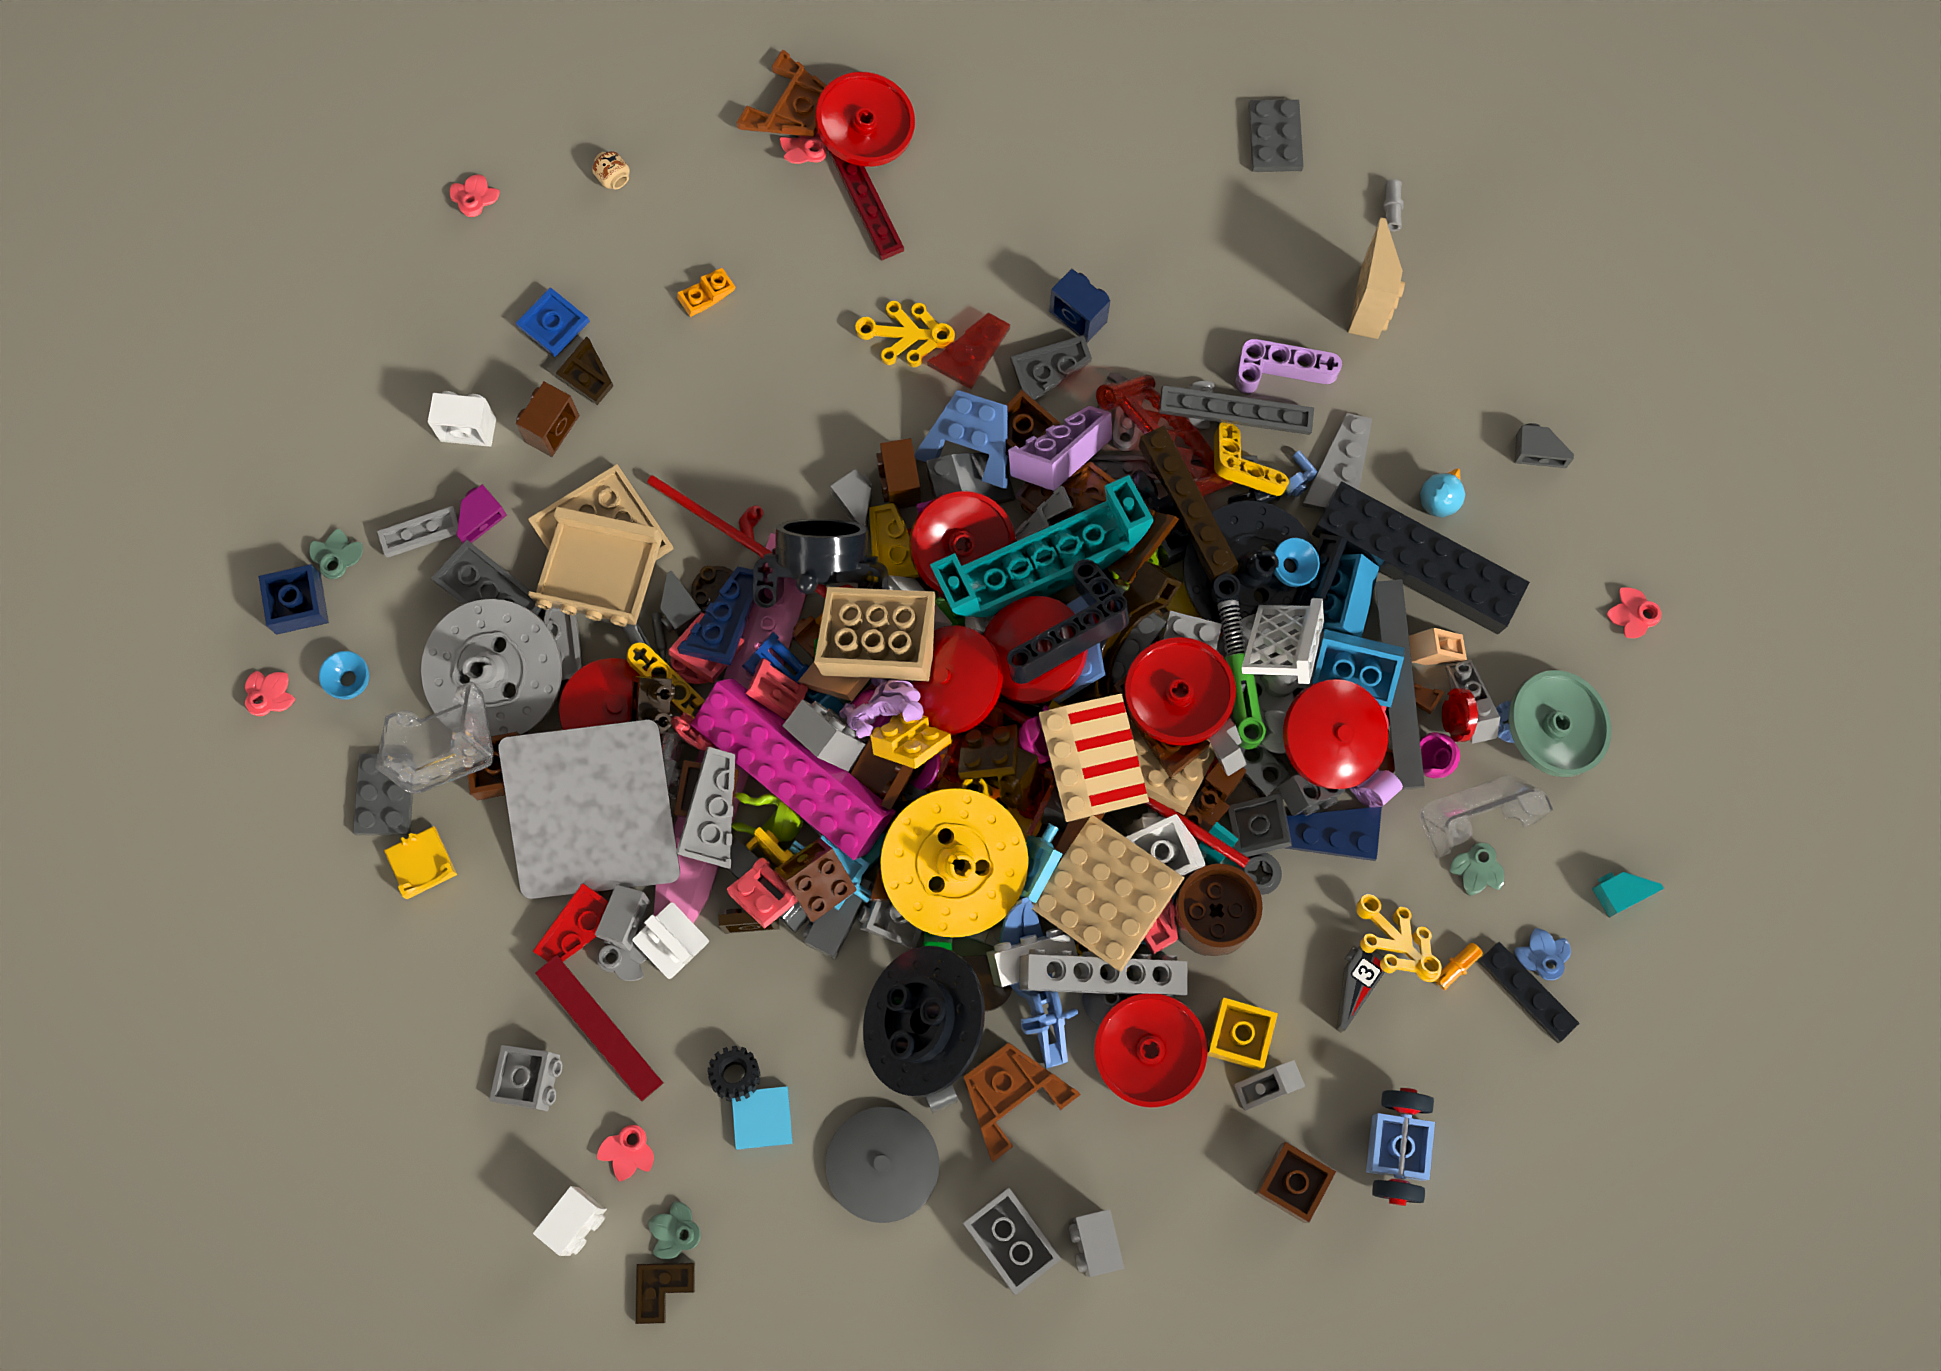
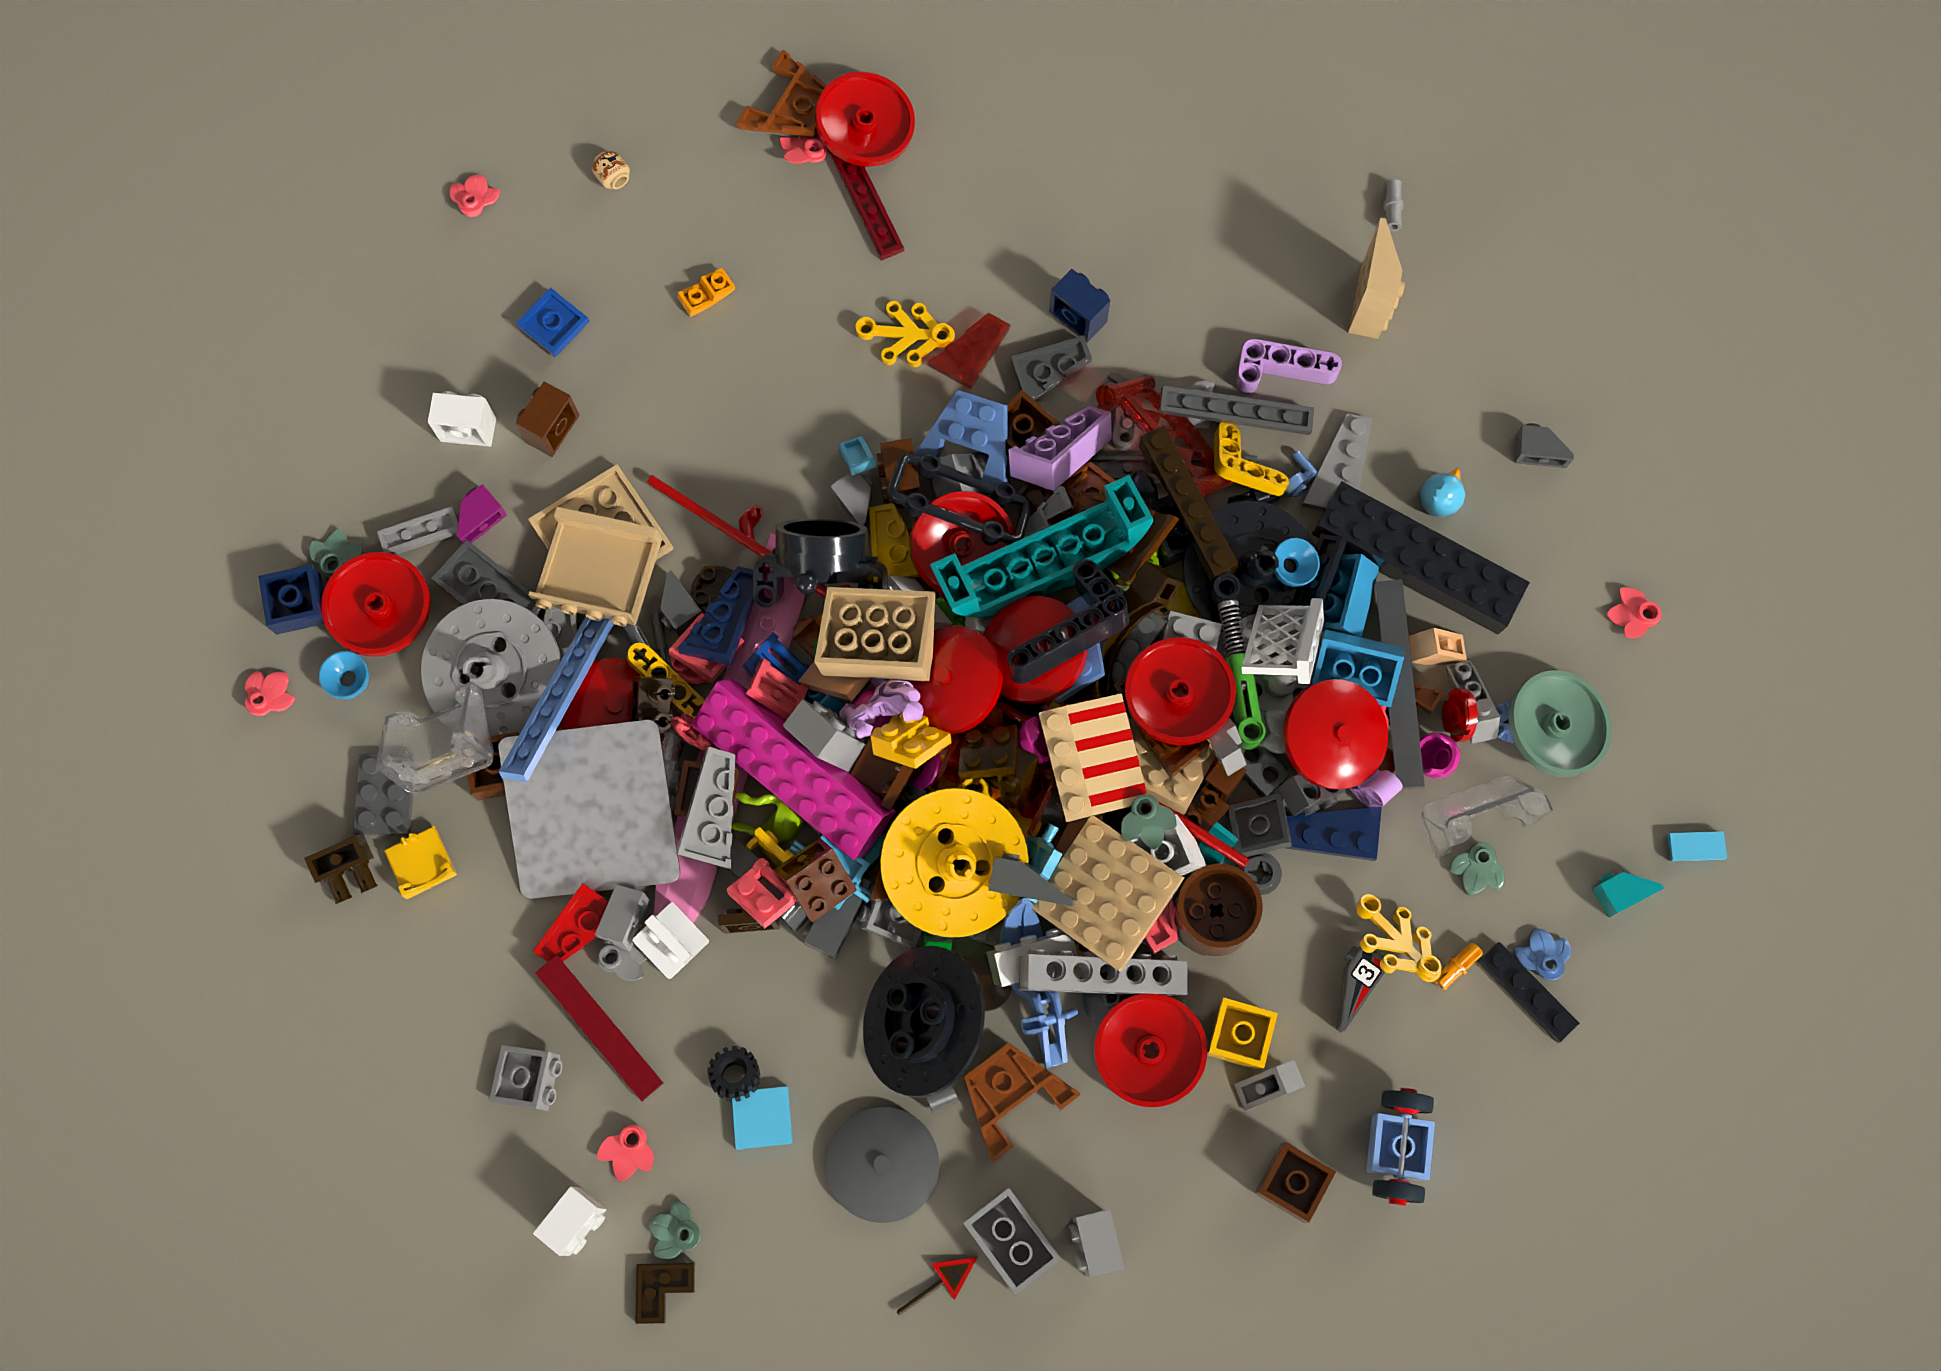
dark brown wing [555,337,613,405] -> none
dark grey plate [1249,100,1303,172] -> none
none -> dark brown brick [304,833,378,904]
none -> red dish [321,552,431,657]
none -> medium blue plate [499,617,614,782]
none -> medium azure tile [838,436,877,475]
none -> black bar [887,453,1032,545]
none -> piece [897,1257,978,1315]
none -> dark grey slope [988,852,1076,906]
none -> sand green plate [1121,794,1177,850]
none -> medium azure tile [1667,831,1727,862]

